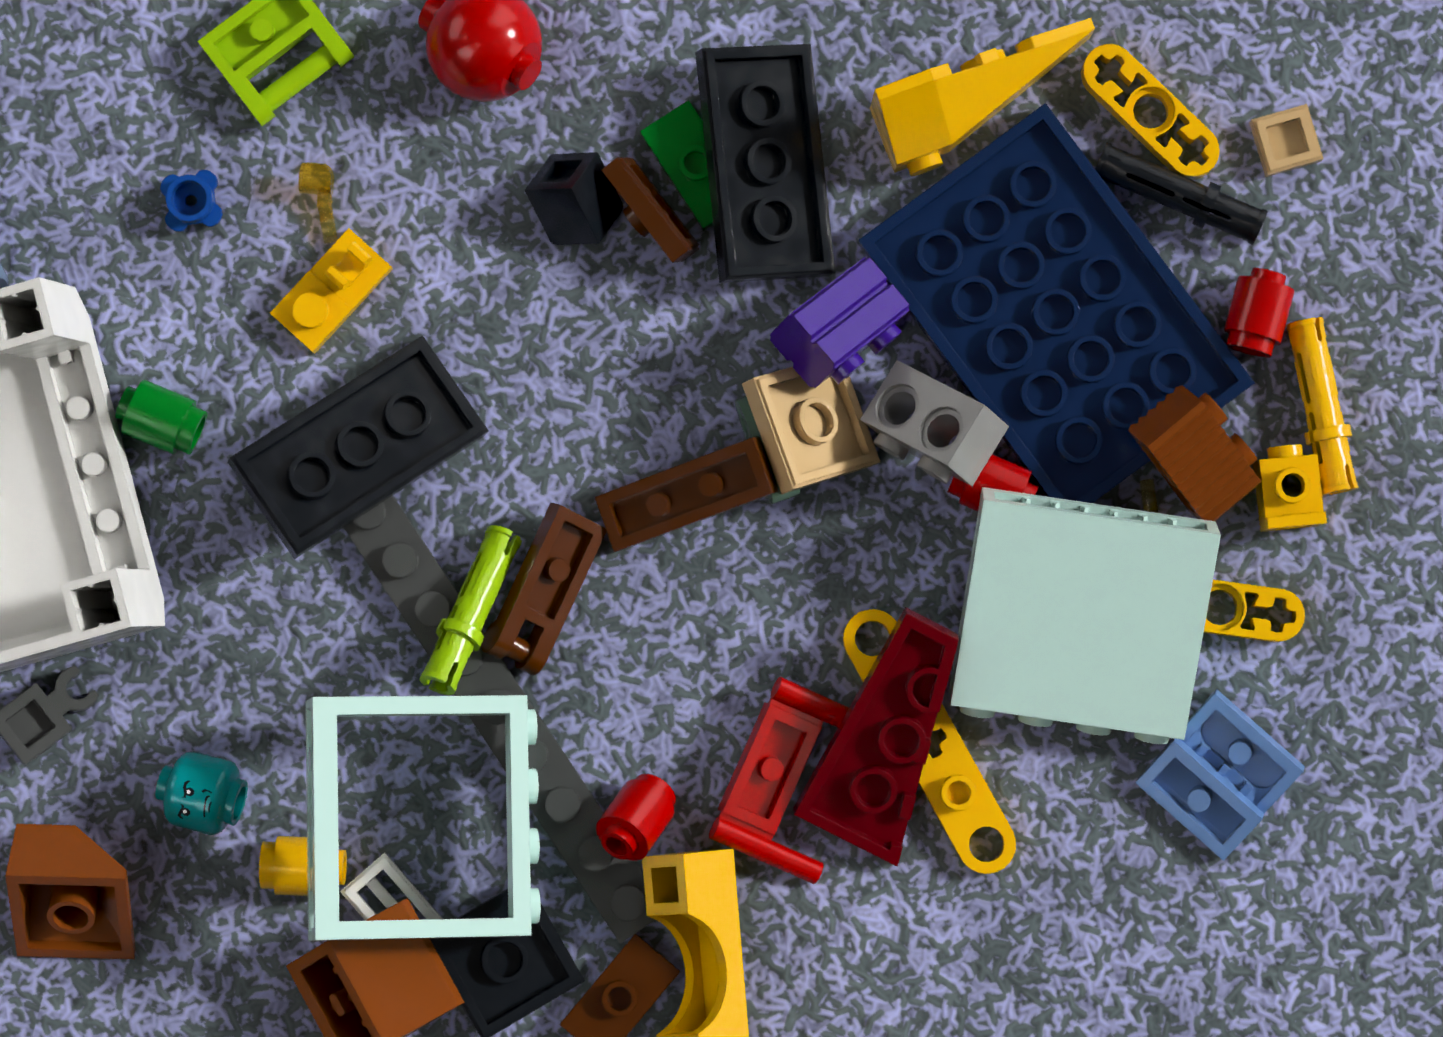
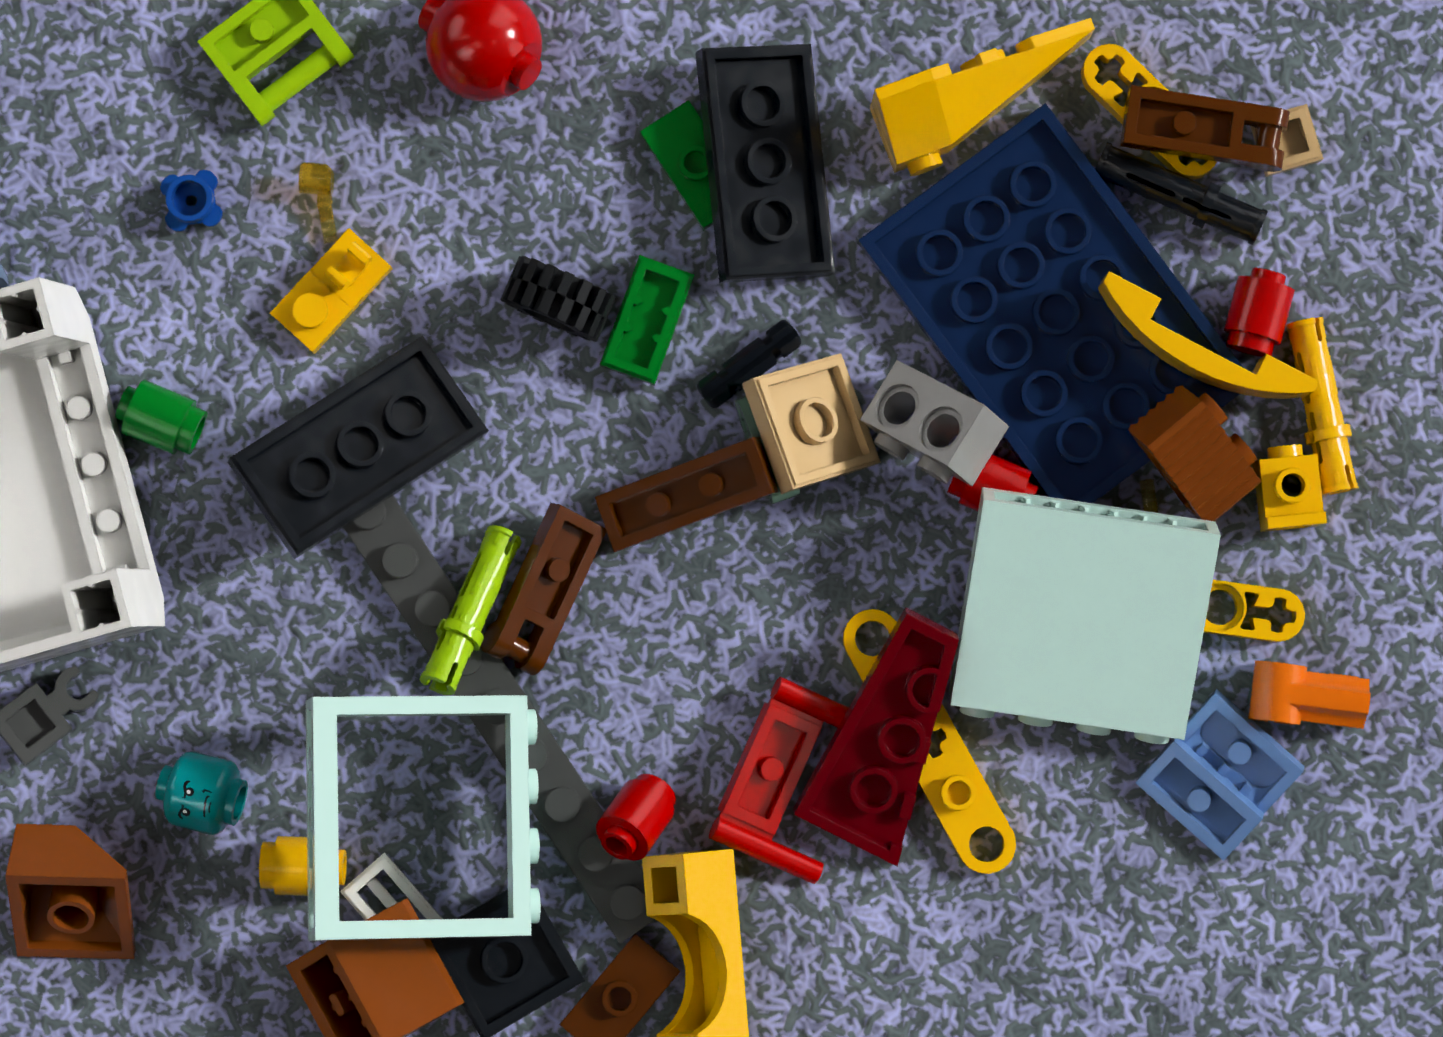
black panel [525,152,623,245] -> none
reddish brown plate [602,157,699,263] -> none
dark purple brick [770,257,910,388] -> none
none -> black tyre [500,256,616,342]
none -> green plate [600,255,694,386]
none -> black axle [697,320,802,408]
none -> yellow slope [1098,271,1320,399]
none -> reddish brown plate [1120,85,1290,172]
none -> orange piece [1248,660,1371,729]

